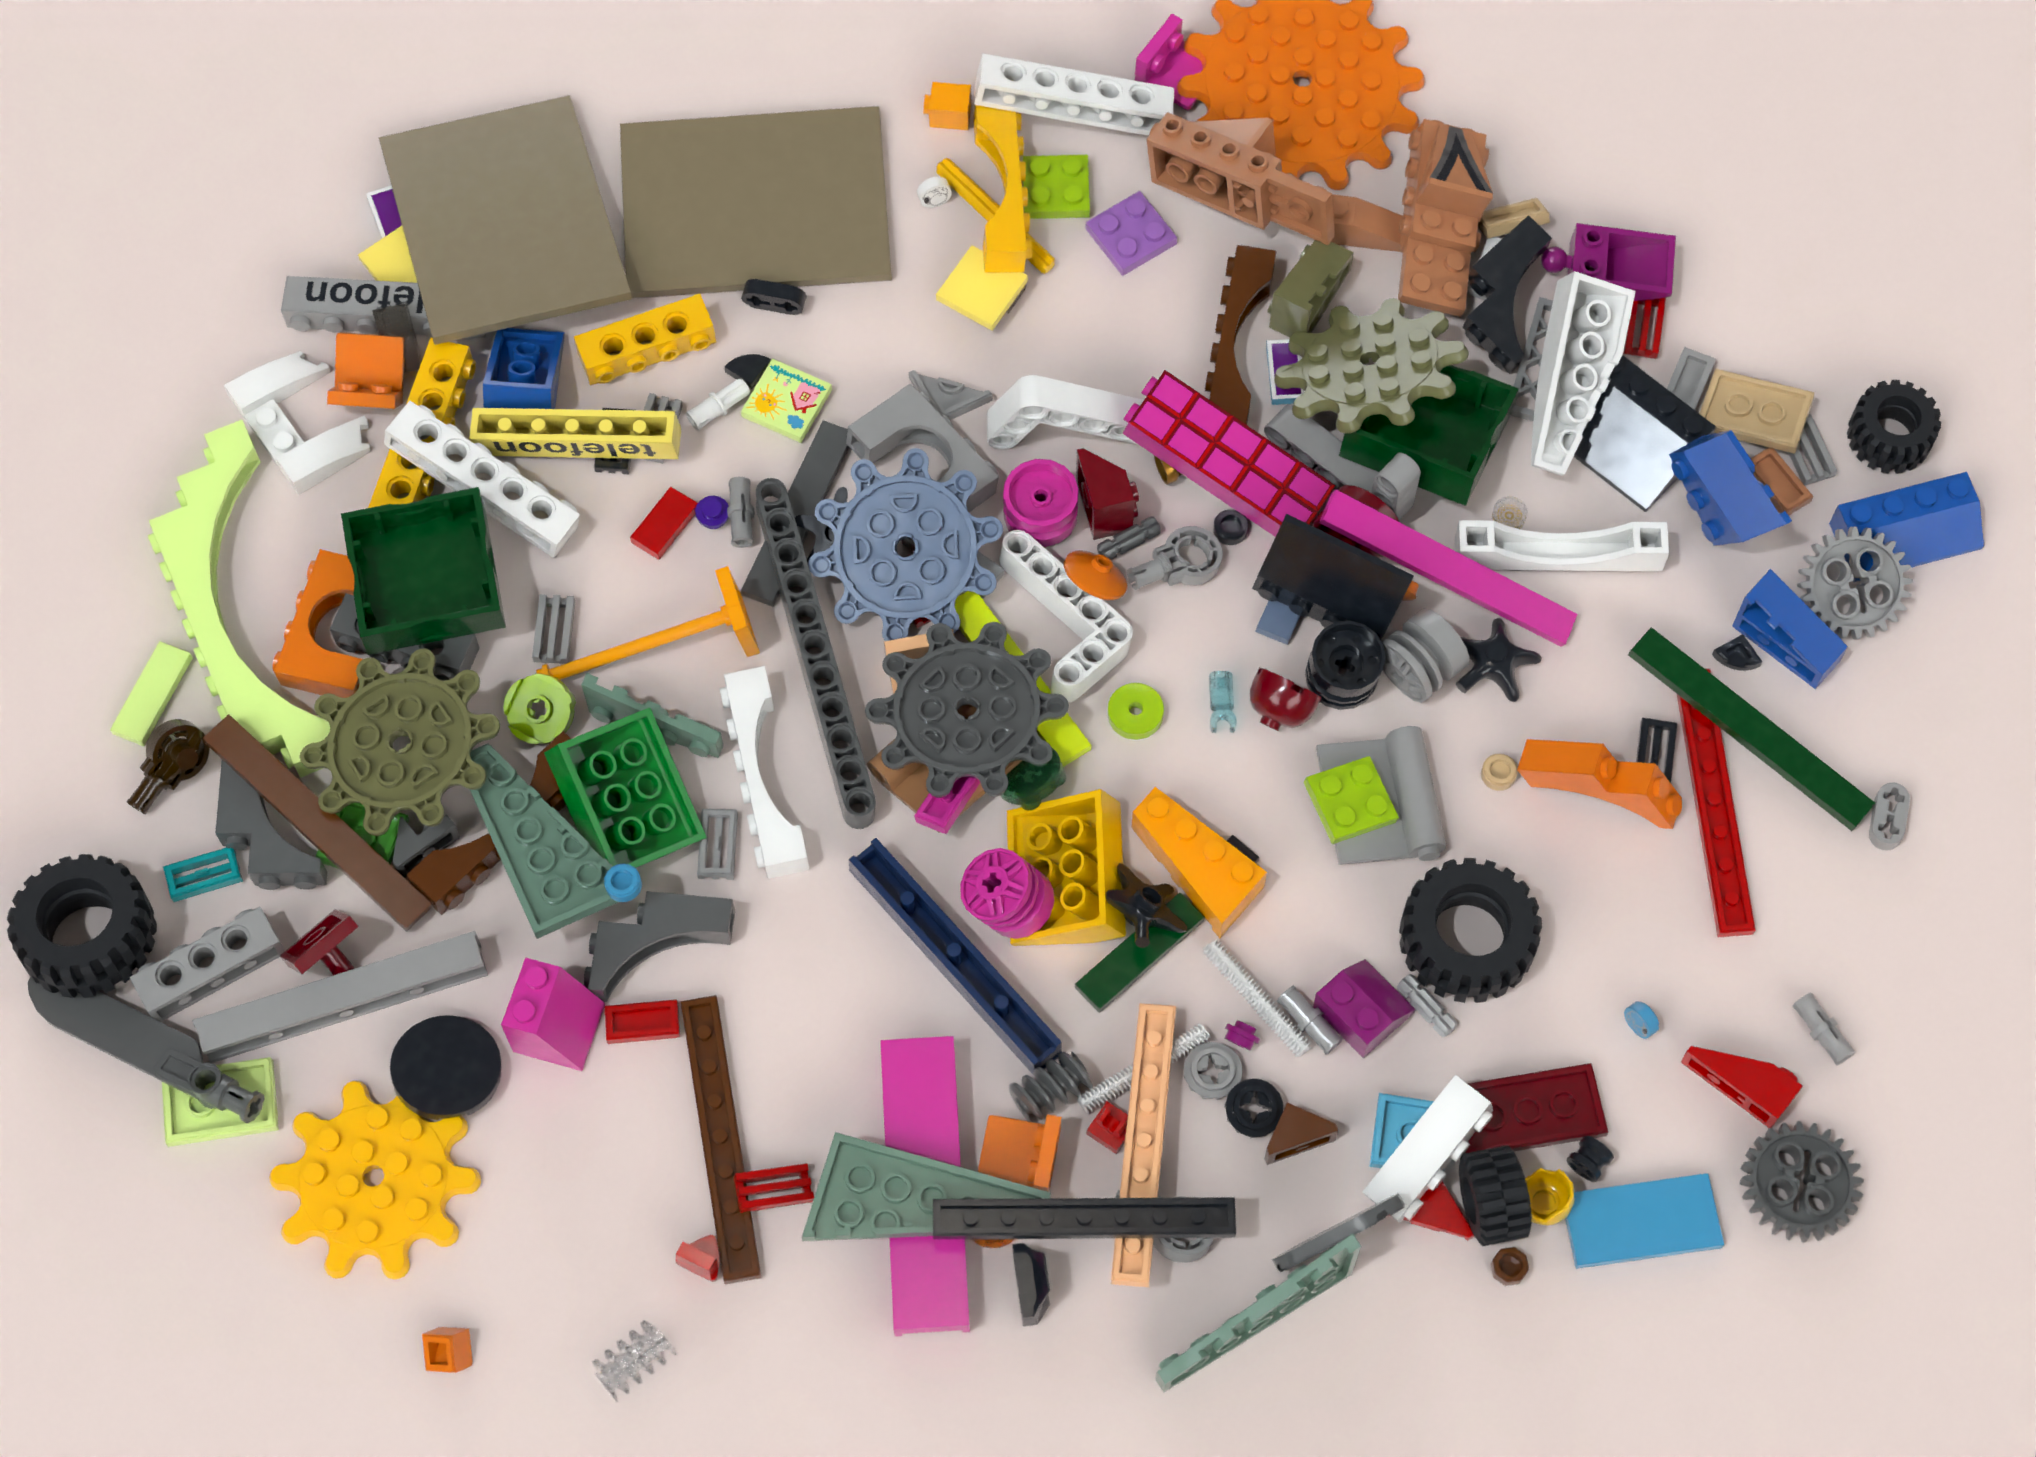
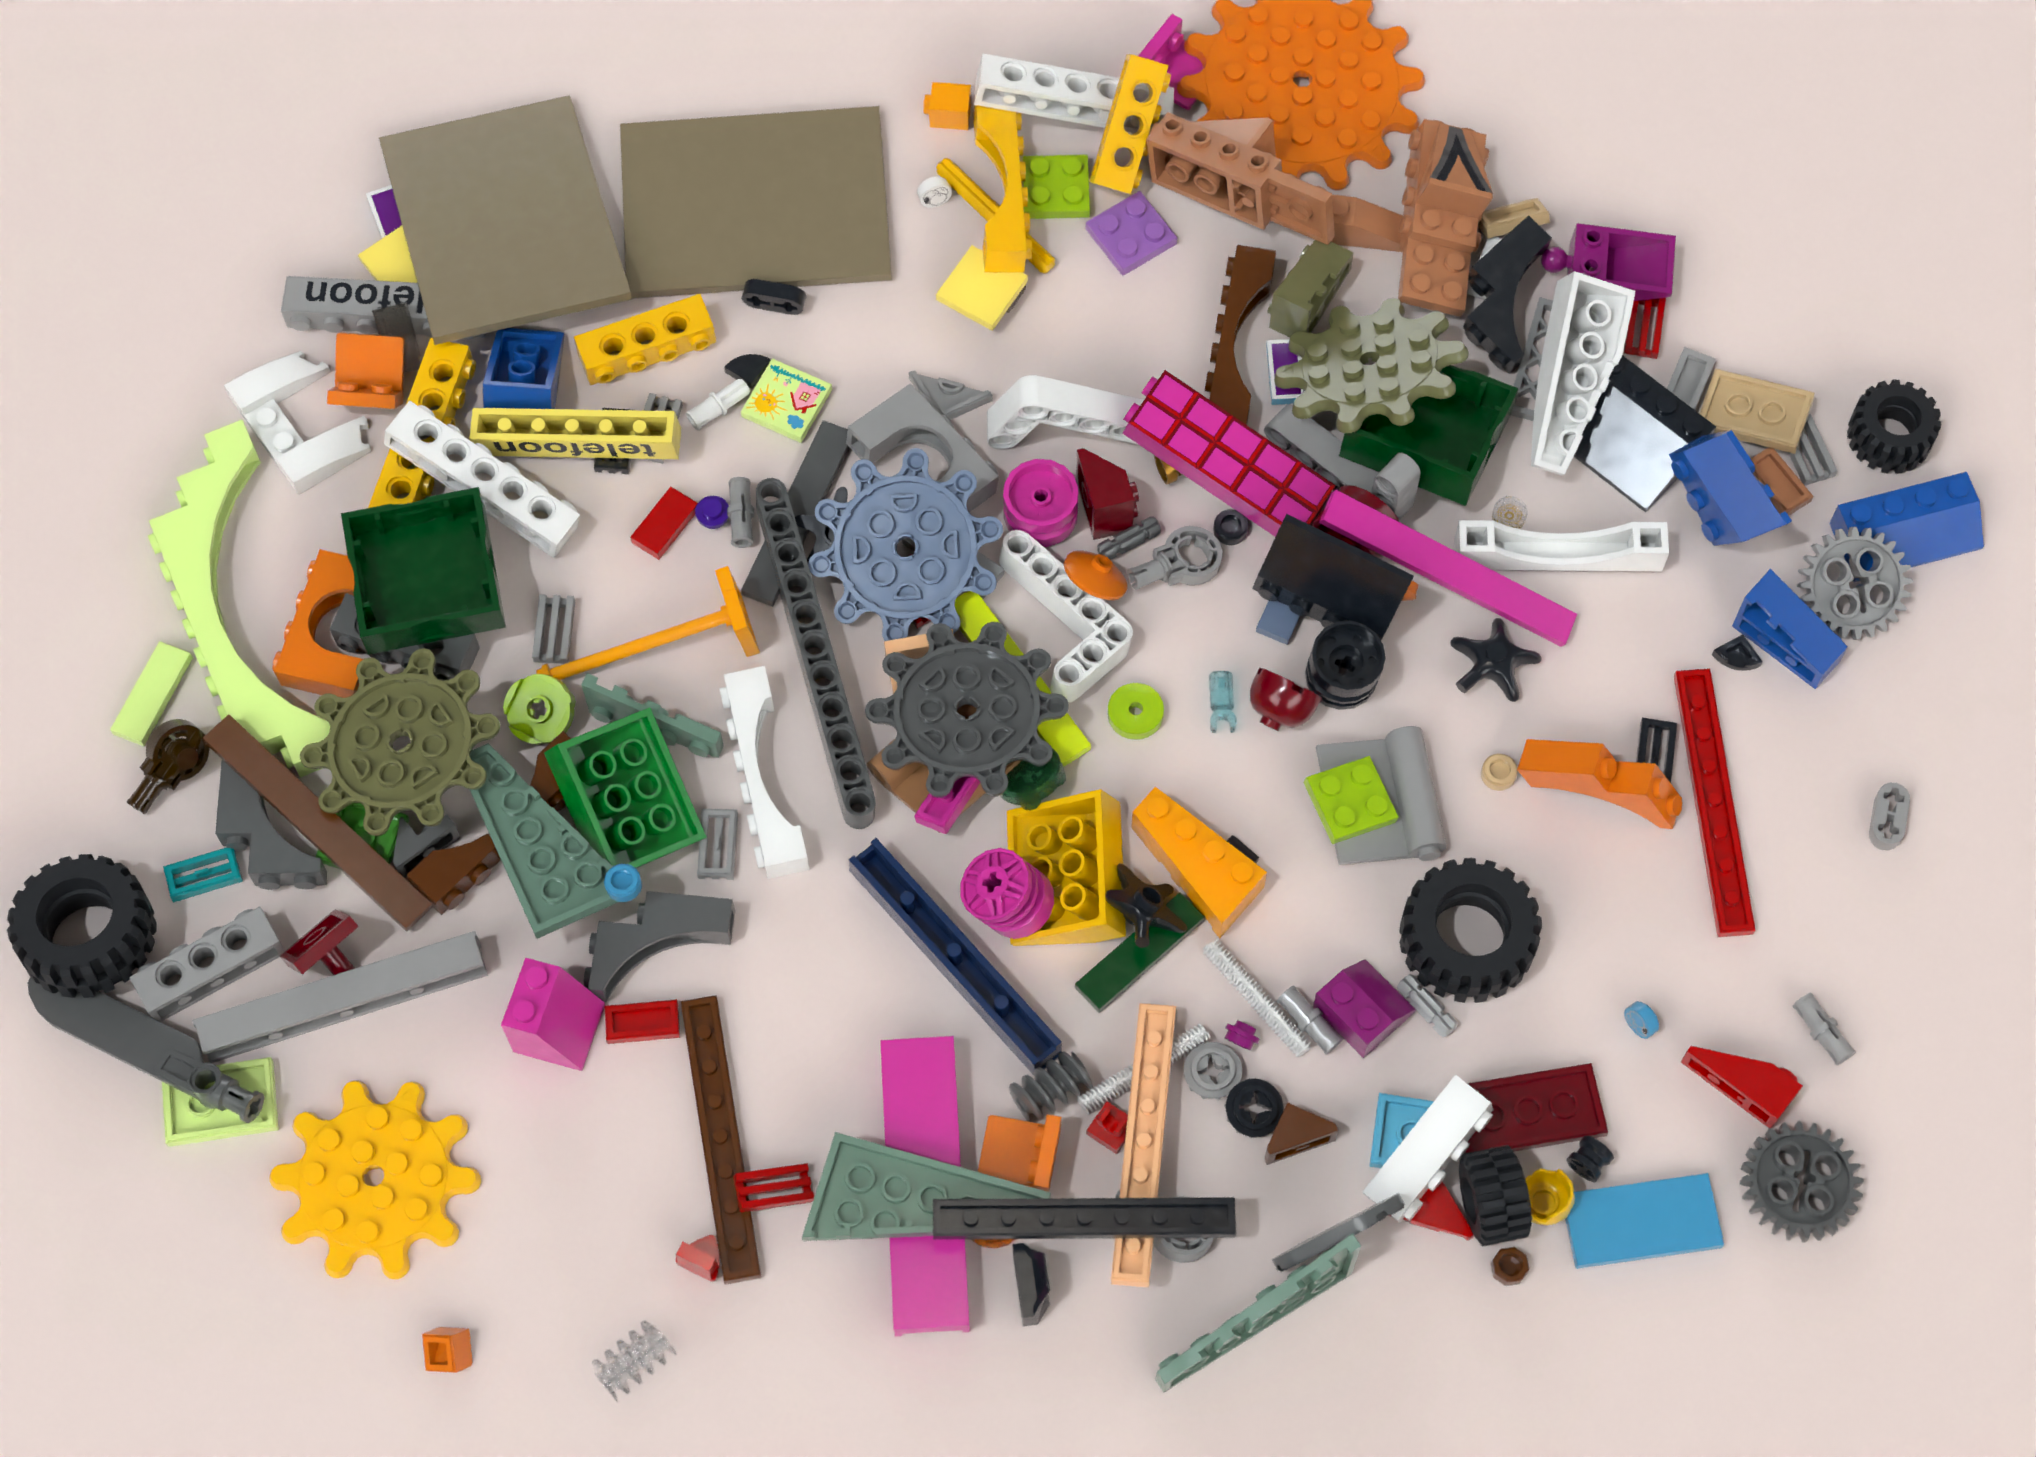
black tile [390,1015,501,1120] -> none
light grey wheel [1382,608,1470,703] -> none
dark green tile [1628,627,1875,831] -> none
none -> yellow brick [1089,54,1171,194]

